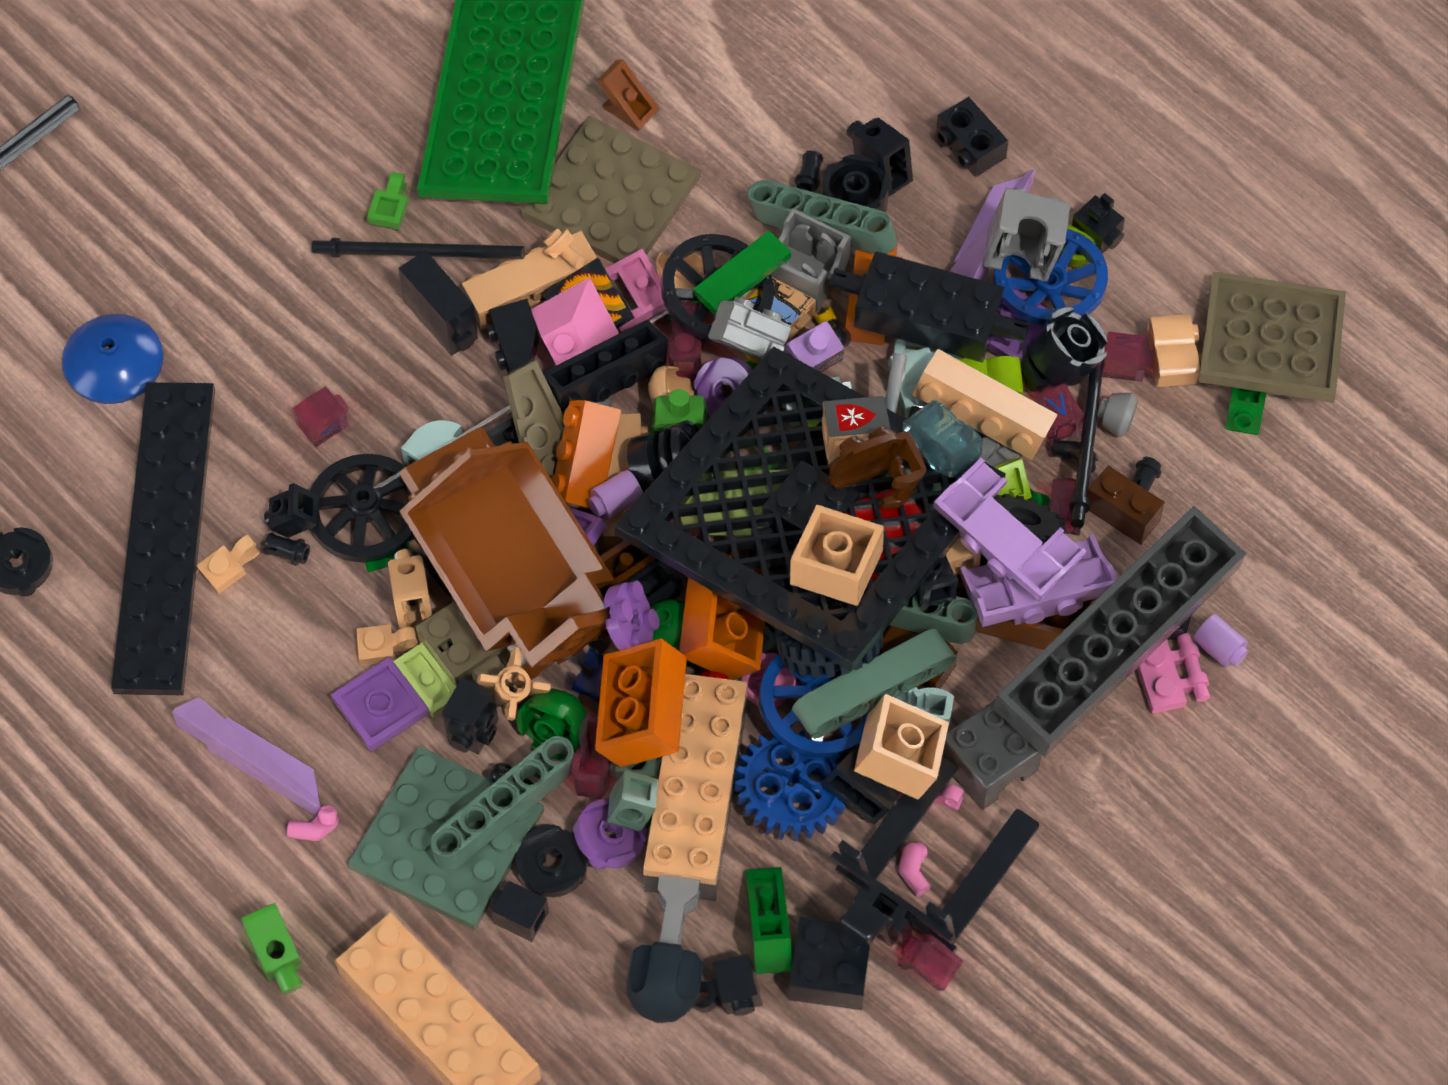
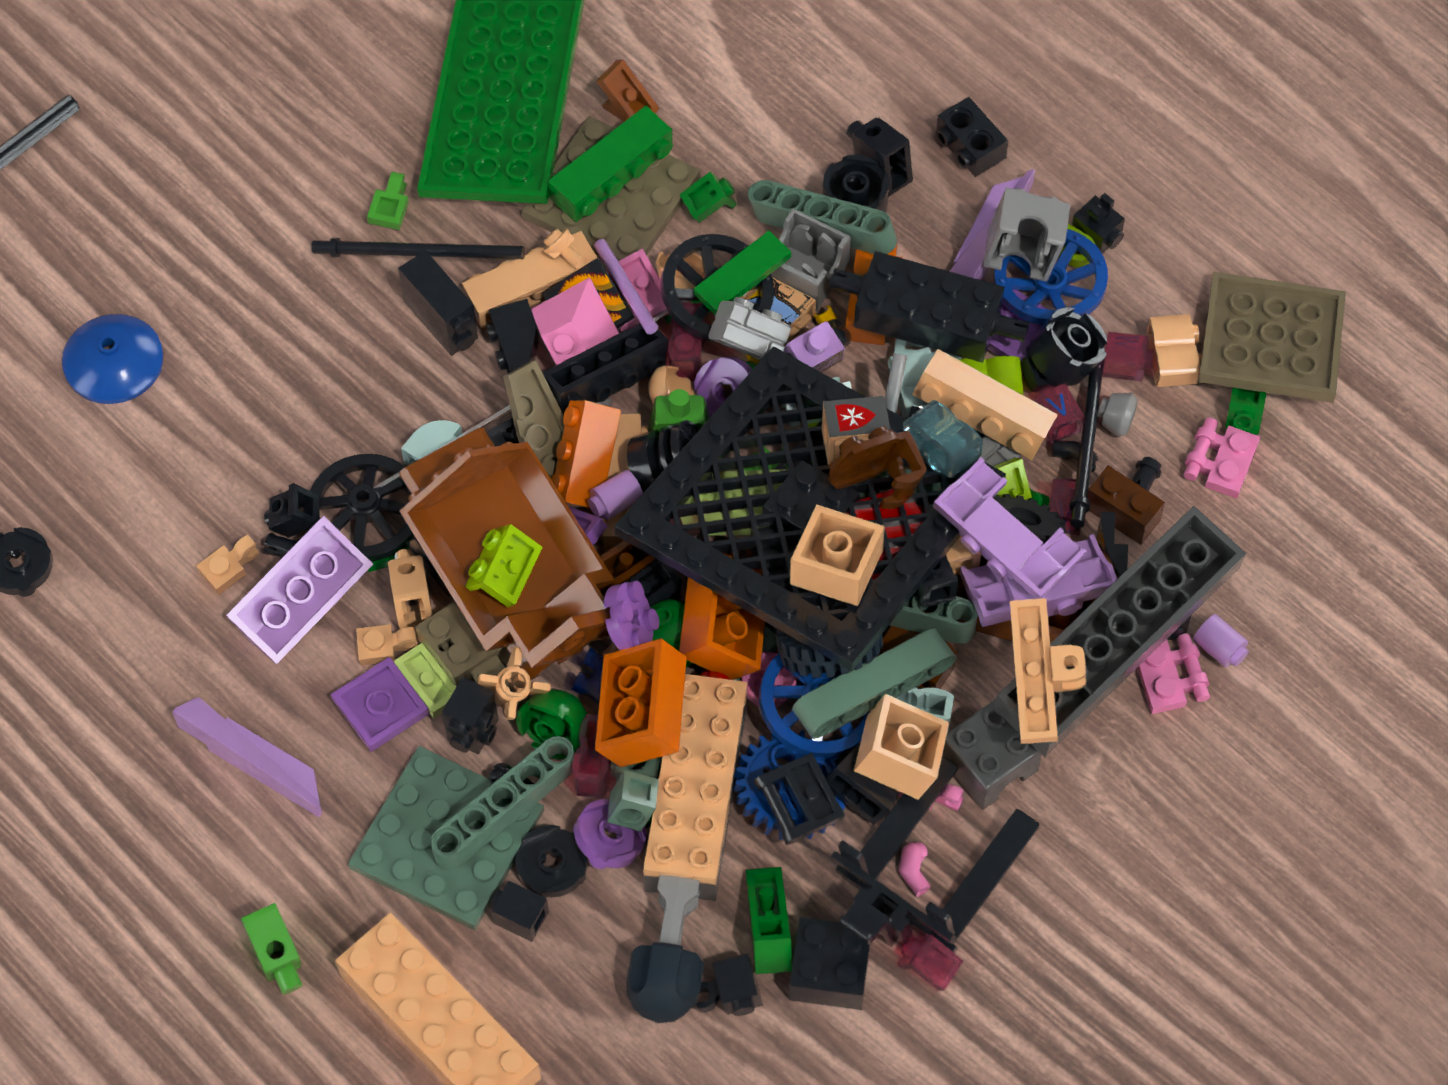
black plate [111,382,215,696] -> none
bright pink arm [287,805,339,841] -> none
clear pink brick [292,386,349,447] -> none
black pin [794,150,824,192] -> none
none -> lavender slope [226,516,373,664]
none -> lime bracket [465,524,543,607]
none -> green brick [548,105,673,223]
none -> lavender bar [594,239,658,334]
none -> green bracket [679,171,737,223]
none -> black plate [753,753,845,845]
none -> light nougat plate [1010,598,1086,744]
none -> black slope [1096,511,1128,579]
none -> bright pink plate [1183,418,1260,498]

